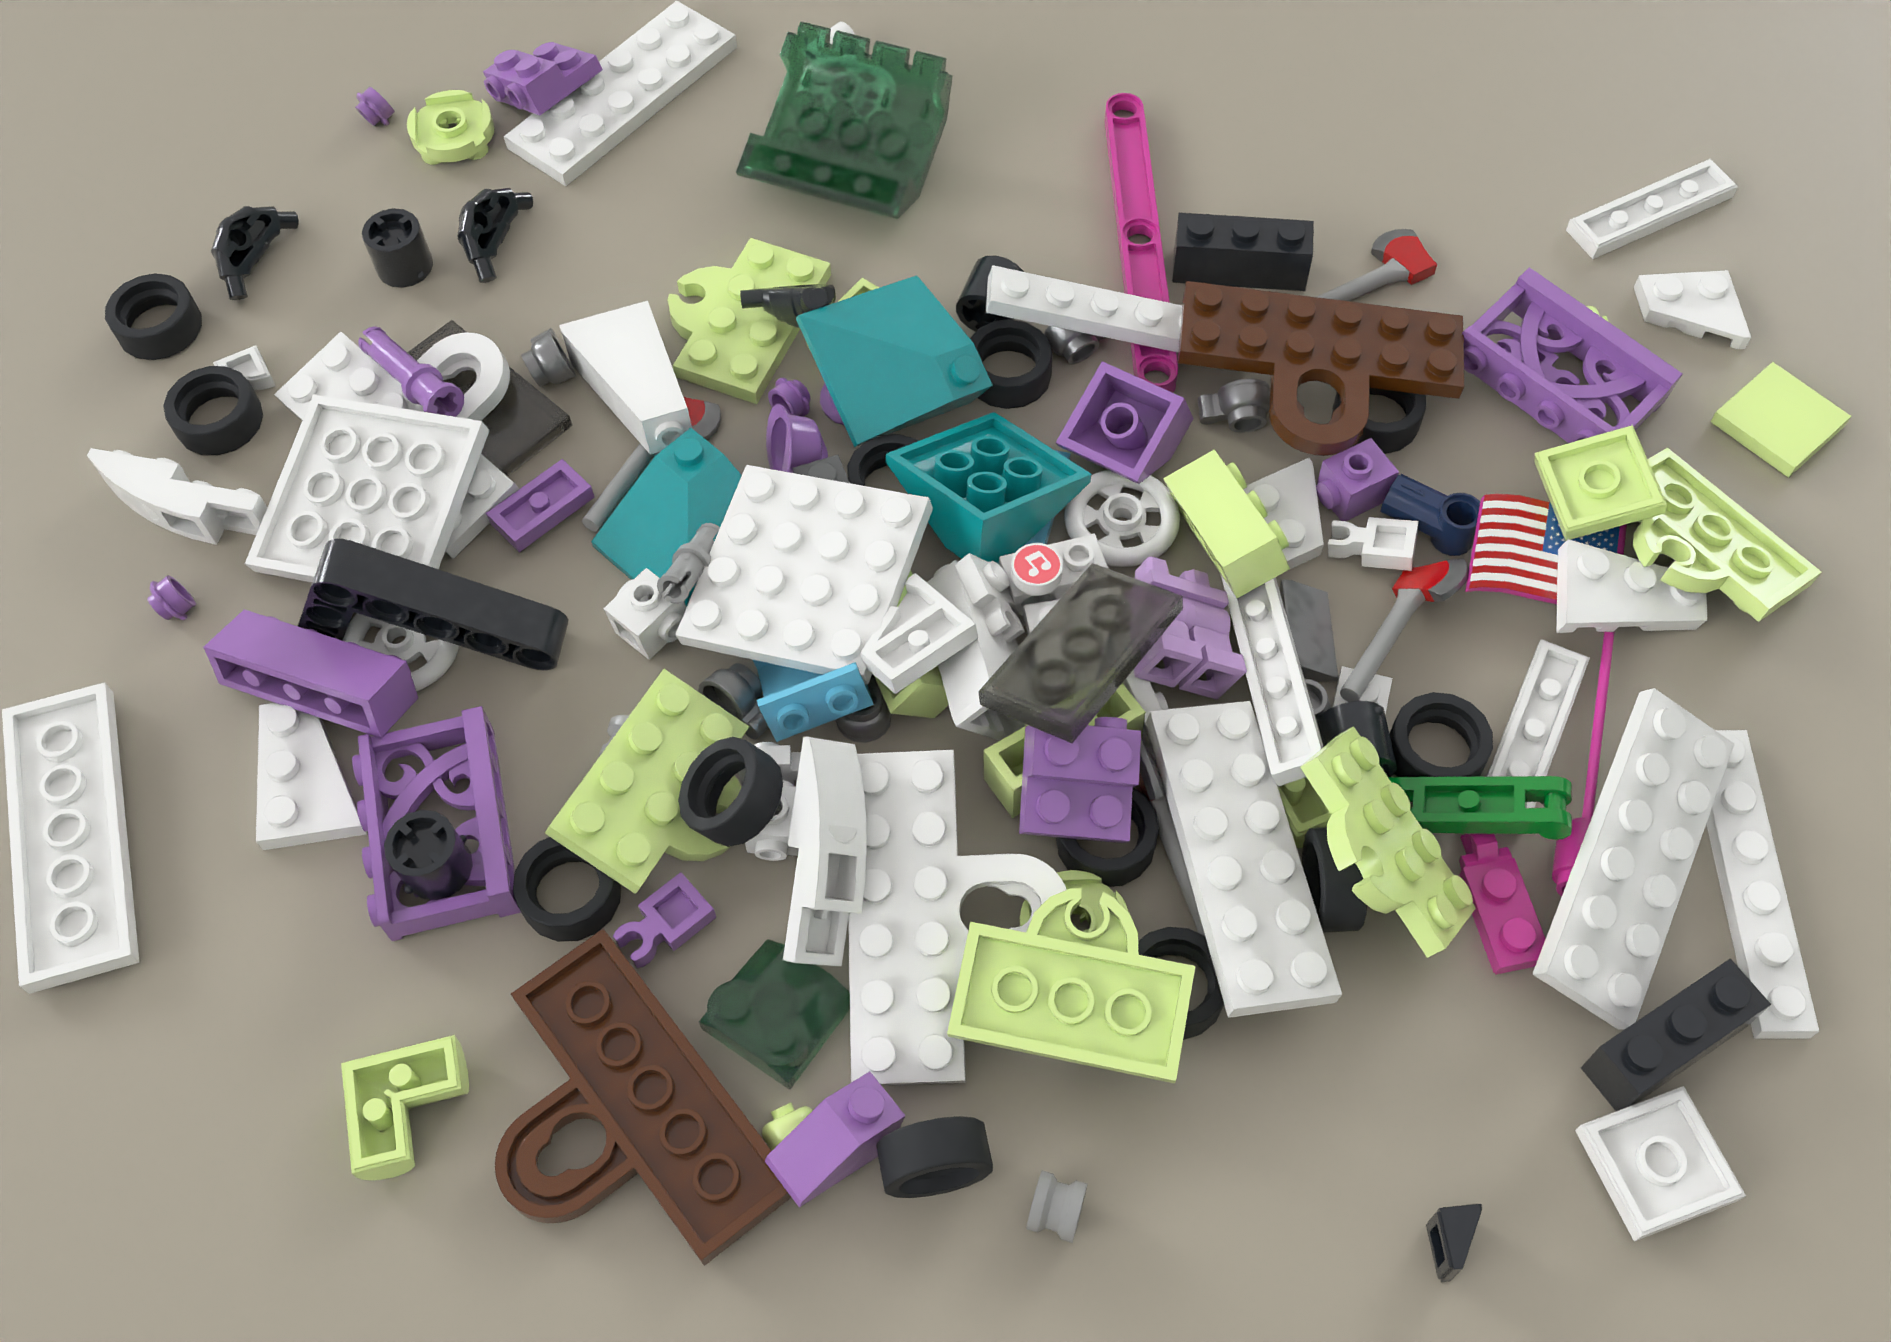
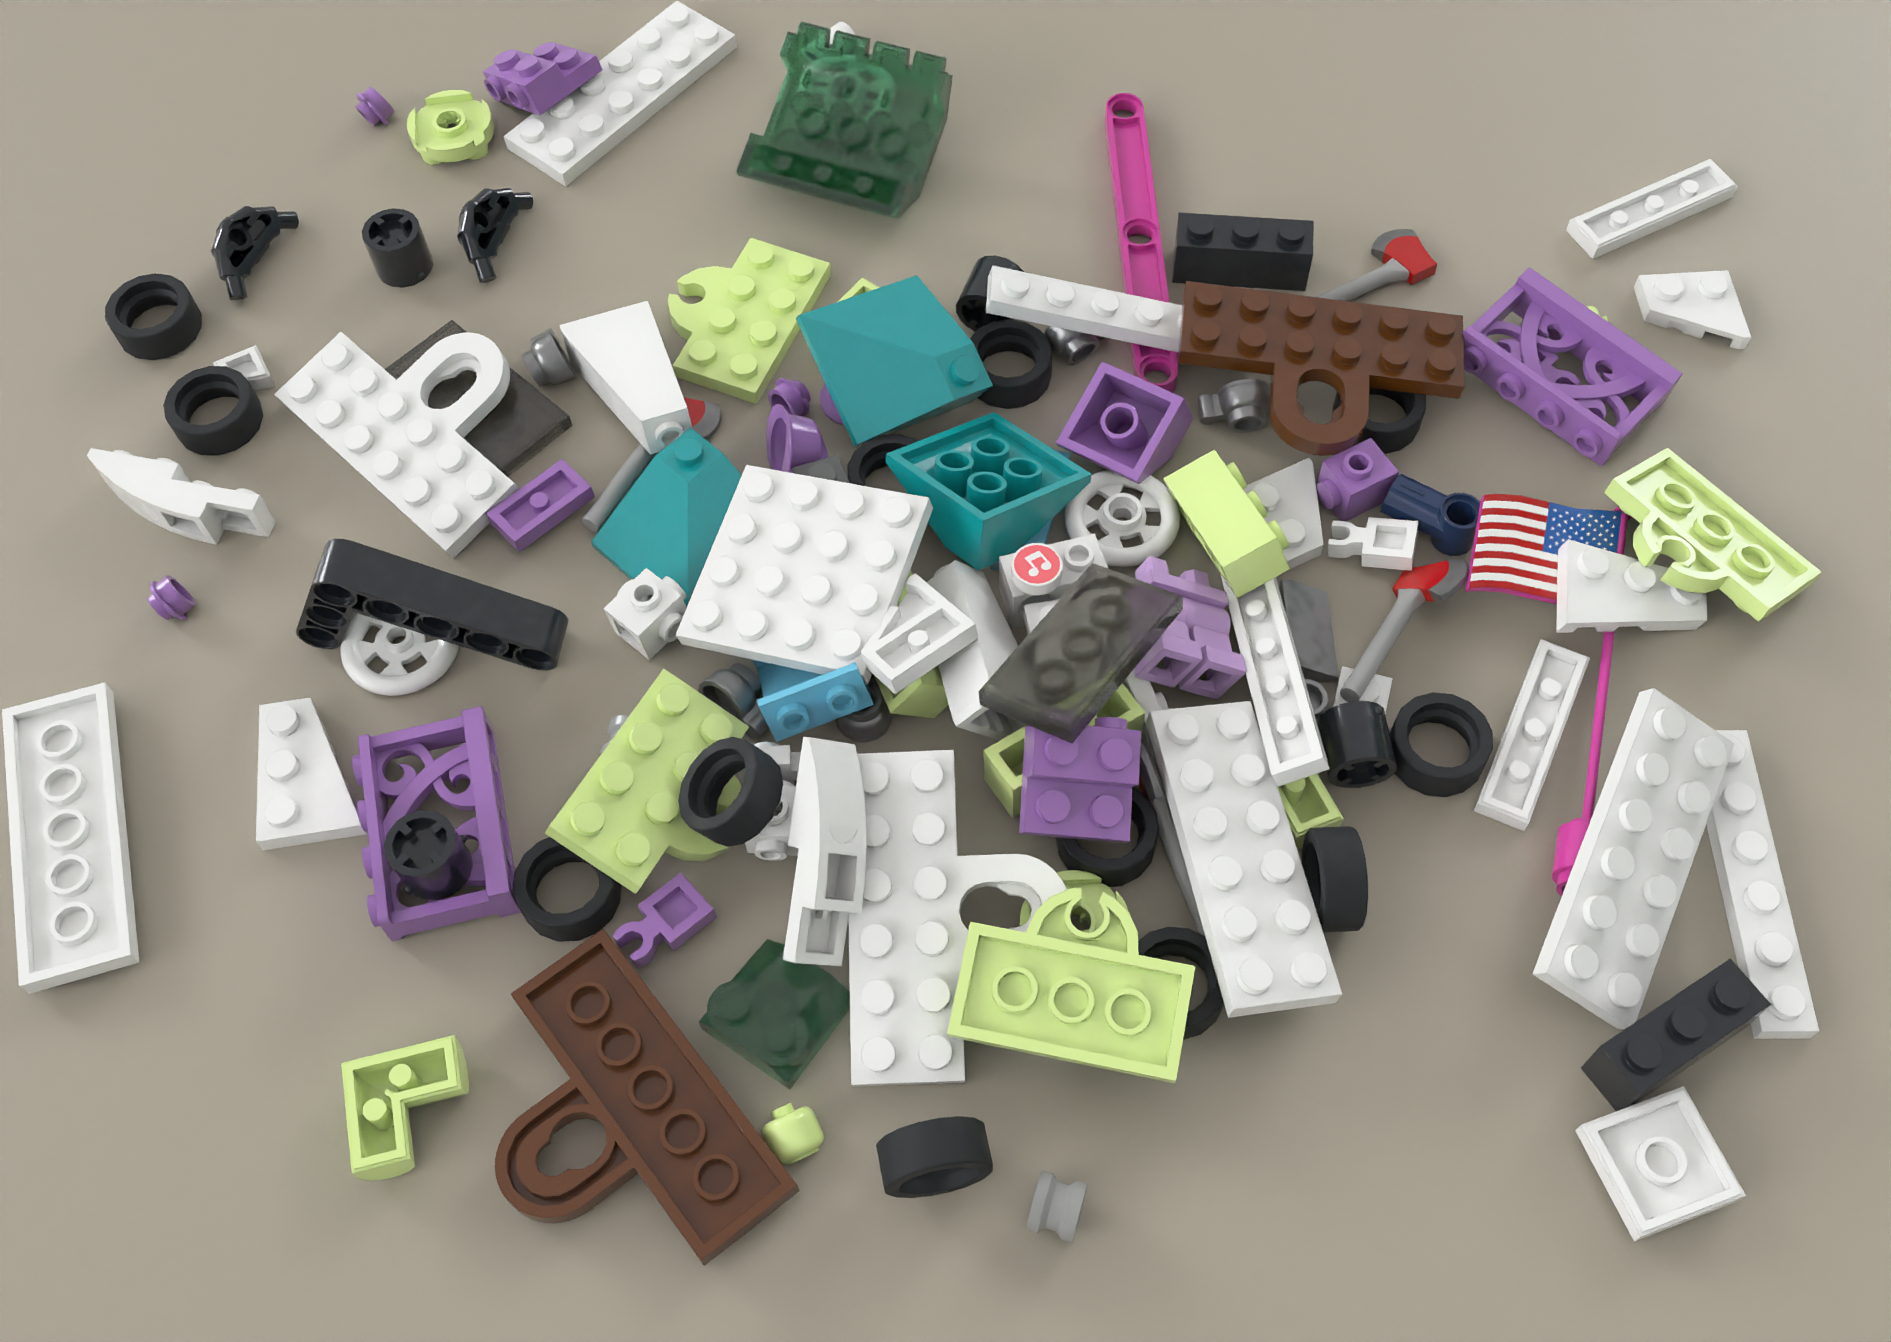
medium lavender brick [204,609,418,738] -> none
white plate [245,394,489,582] -> none
medium lavender pin [358,326,464,417] -> none
light grey pin [657,523,720,603] -> none
black piece [740,284,836,328] -> none
medium lavender slope [765,1071,905,1208] -> none
white plate [954,553,1025,643] -> none
yellowish green plate [1300,726,1476,958] -> none
green plate [1388,776,1572,840] -> none
black slope [1426,1204,1482,1283] -> none
dark pink hinge [1459,834,1546,975] -> none
yellowish green tile [1534,425,1667,541] -> none
yellowish green tile [1710,362,1851,478] -> none

